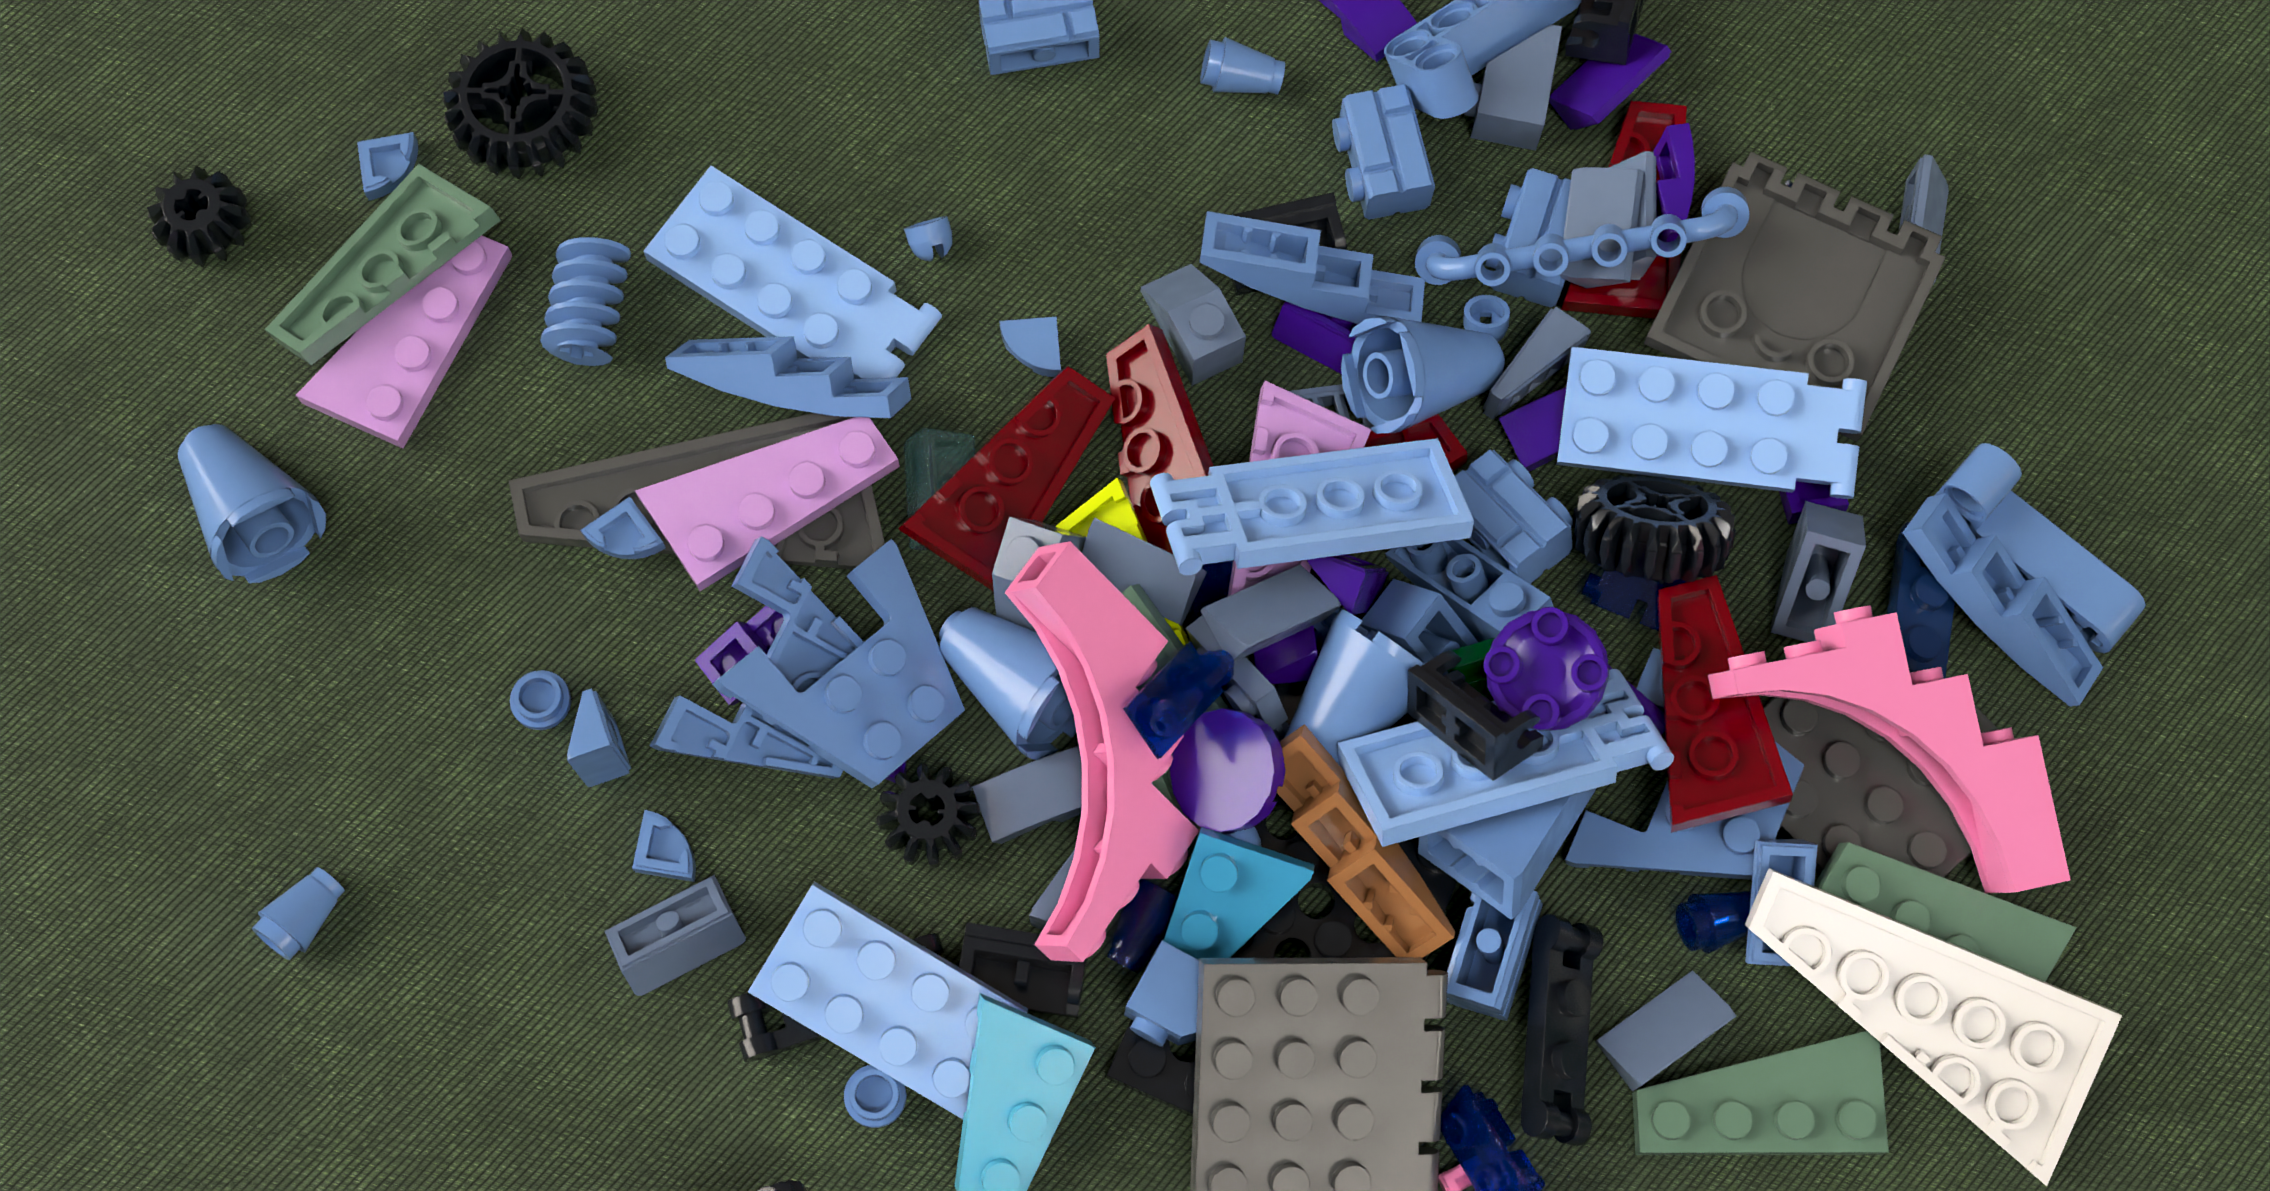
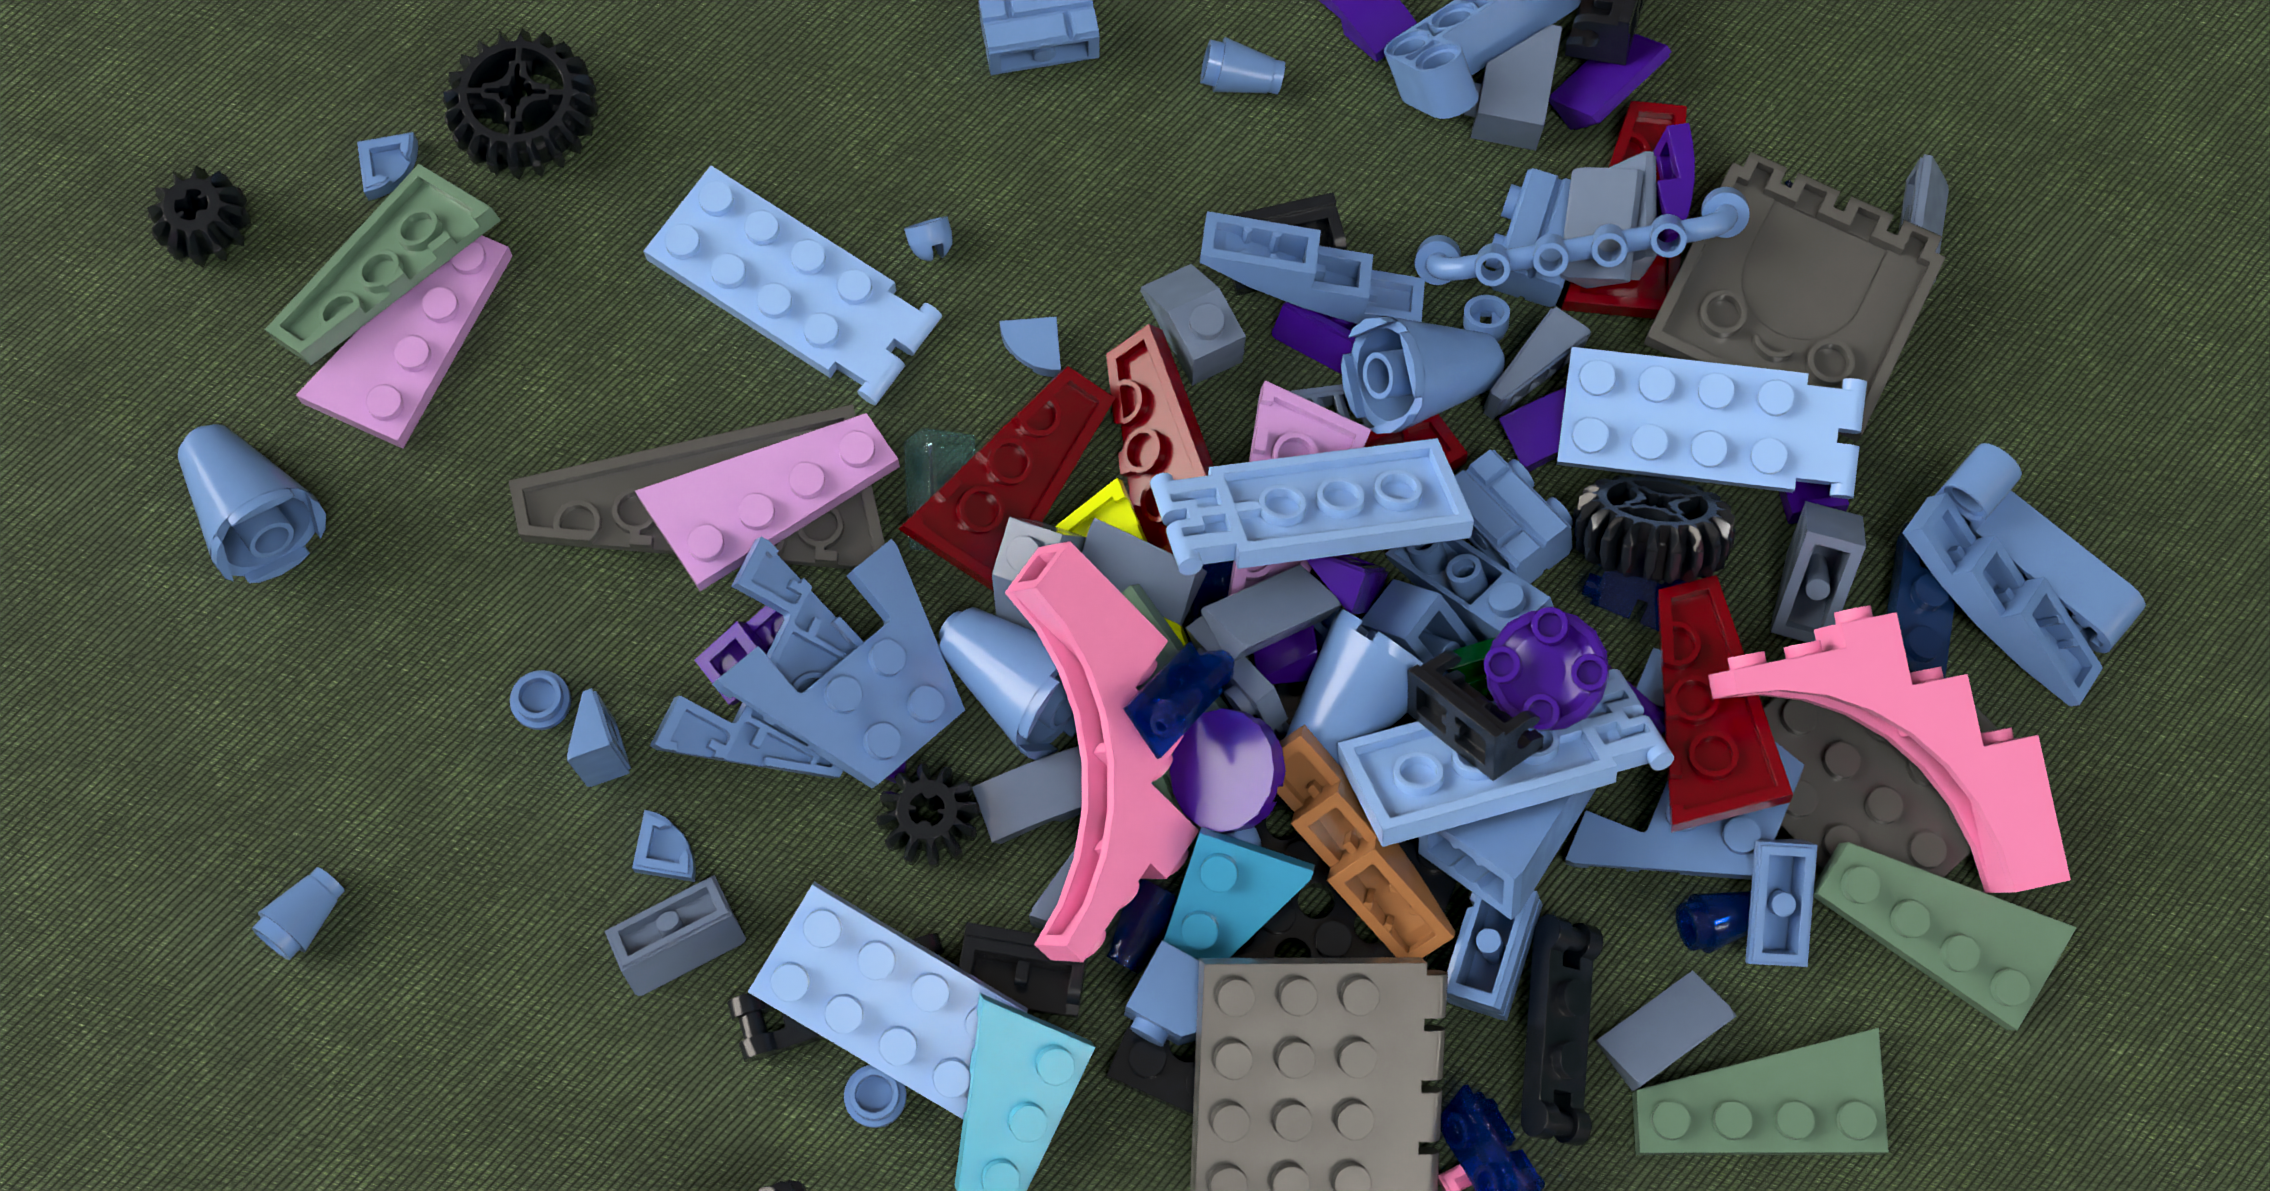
medium blue piece [540,237,631,366] -> none
medium blue tile [580,497,666,559] -> none
medium blue slope [665,336,911,418] -> none
medium blue brick [1332,84,1435,220] -> none
white wing [1744,868,2122,1186] -> none

